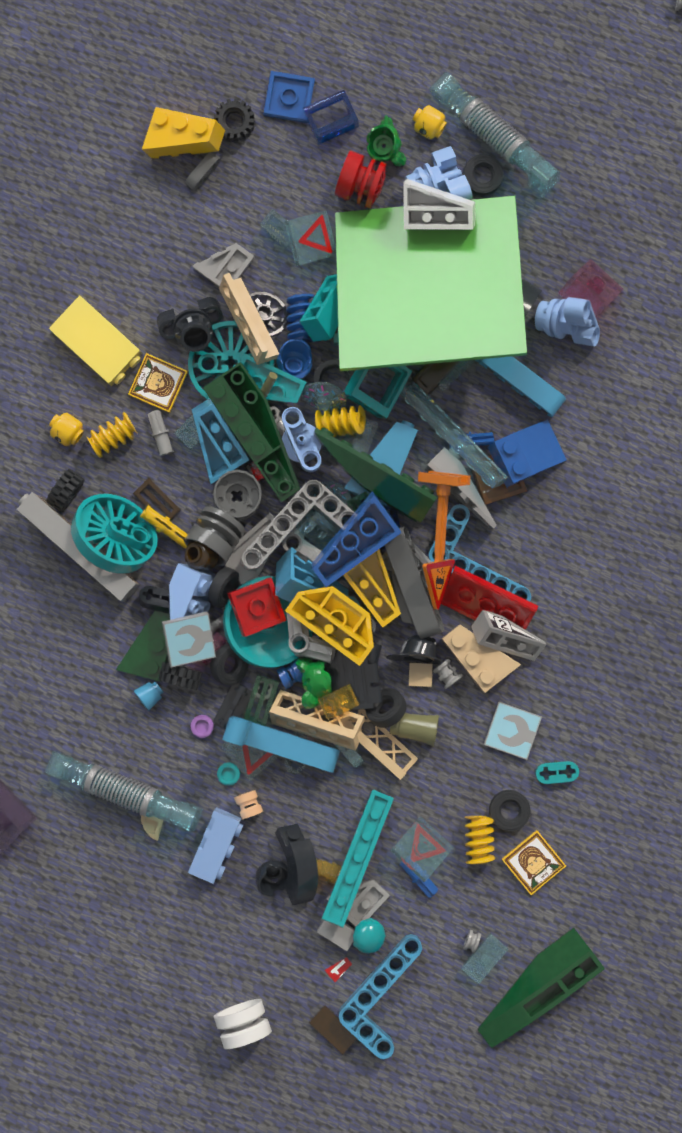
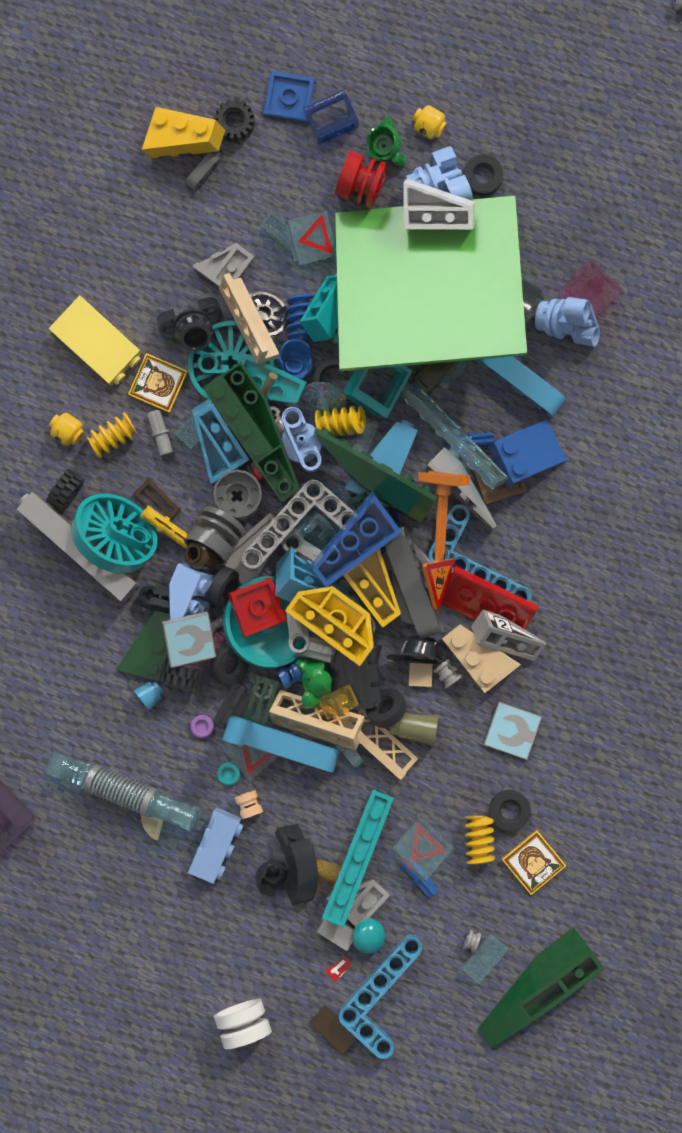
clear light blue piece [429,72,560,198] -> none
teal beam [535,761,579,784] -> none

